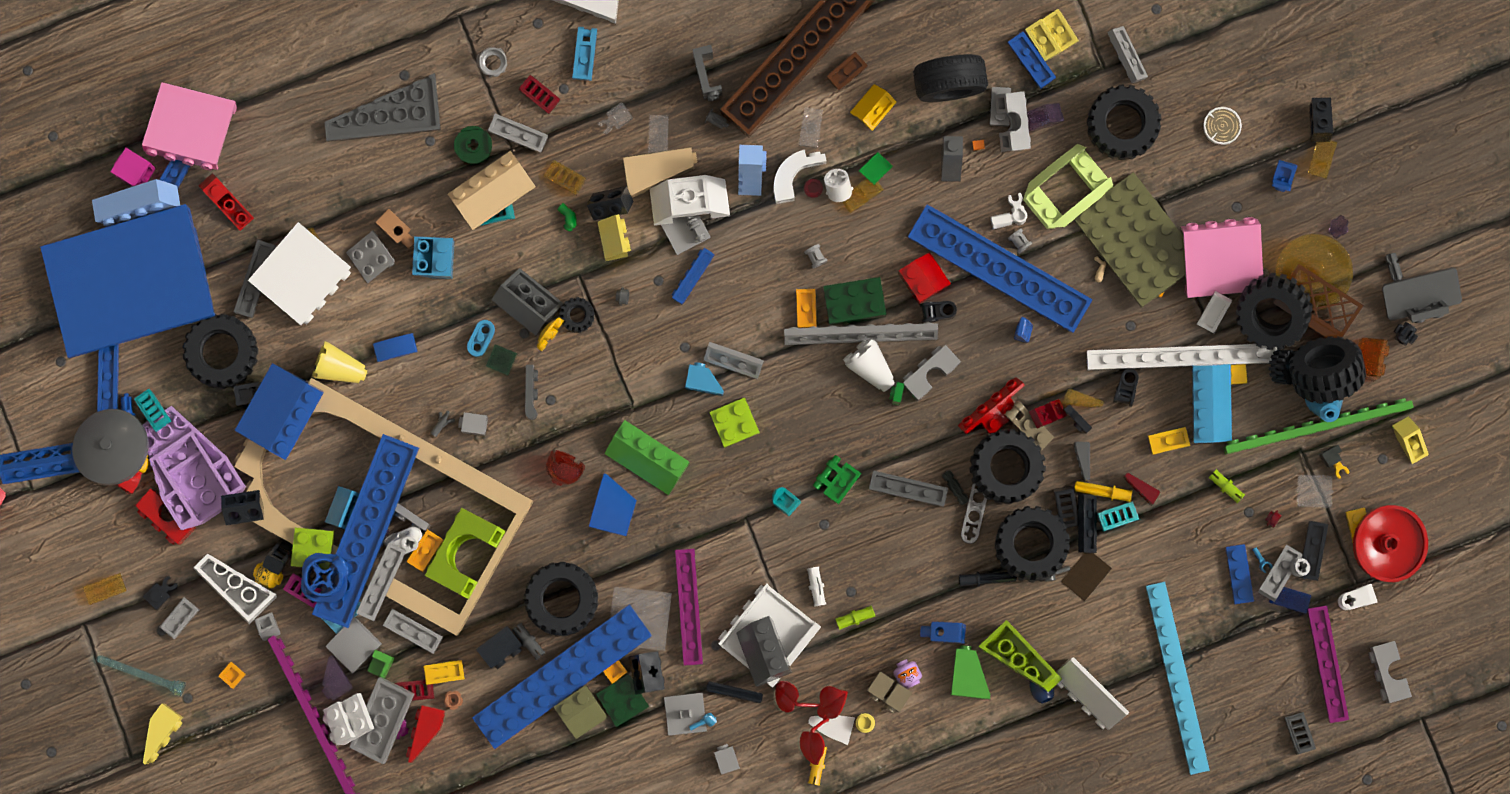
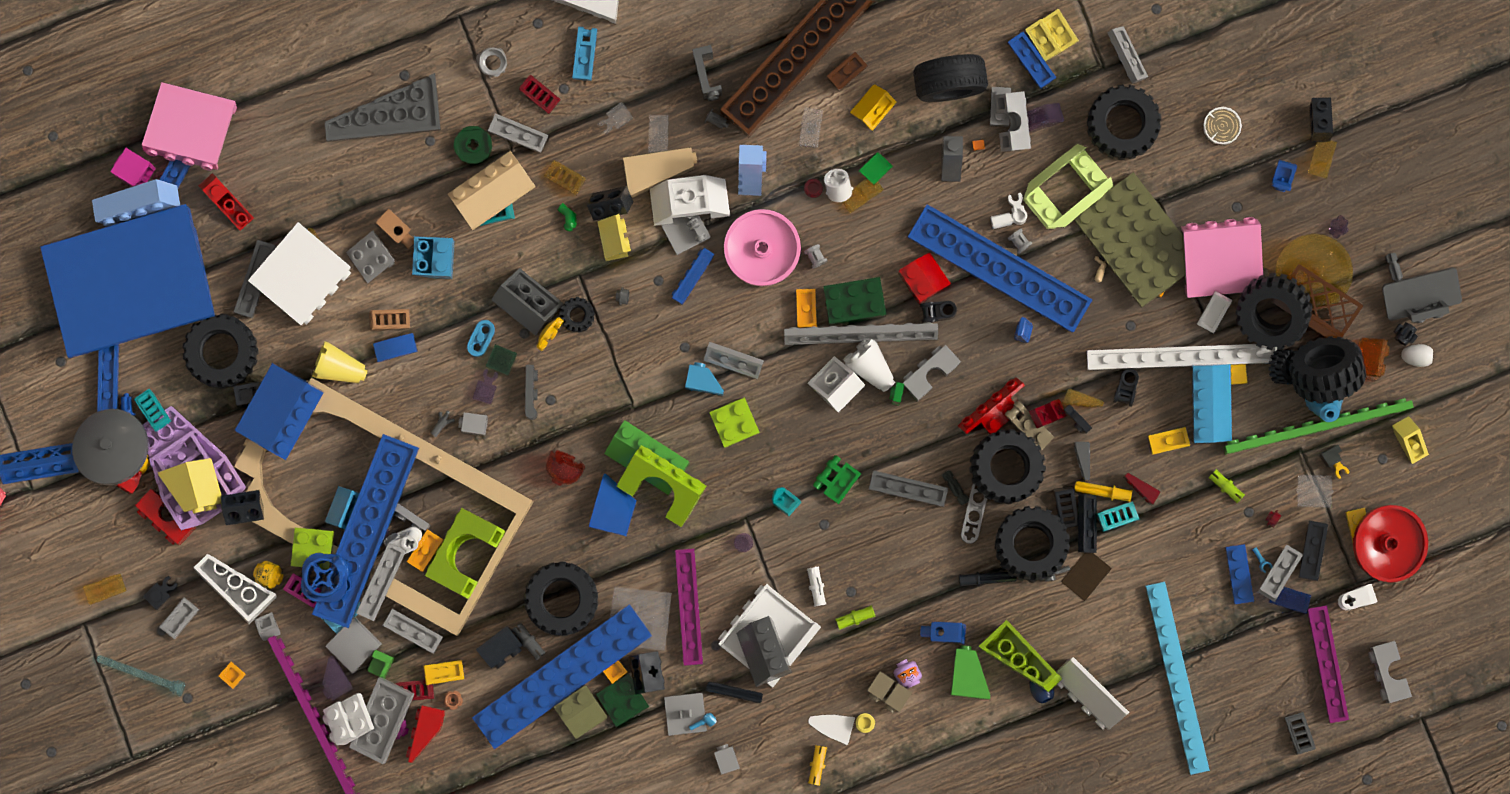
light yellow slope [143,703,183,764] -> none
black slope [262,538,293,575] -> none
white arch [774,150,826,204] -> none
red plant [775,681,848,765] -> none
light grey bush [1290,558,1310,577] -> none
none -> light yellow slope [158,458,222,514]
none -> medium nougat slope [369,309,410,331]
none -> clear purple plate [473,369,498,405]
none -> lime arch [616,445,706,527]
none -> bright pink dish [724,209,801,286]
none -> plate [734,533,753,552]
none -> white slope [808,356,865,412]
none -> white animal [1401,344,1433,367]

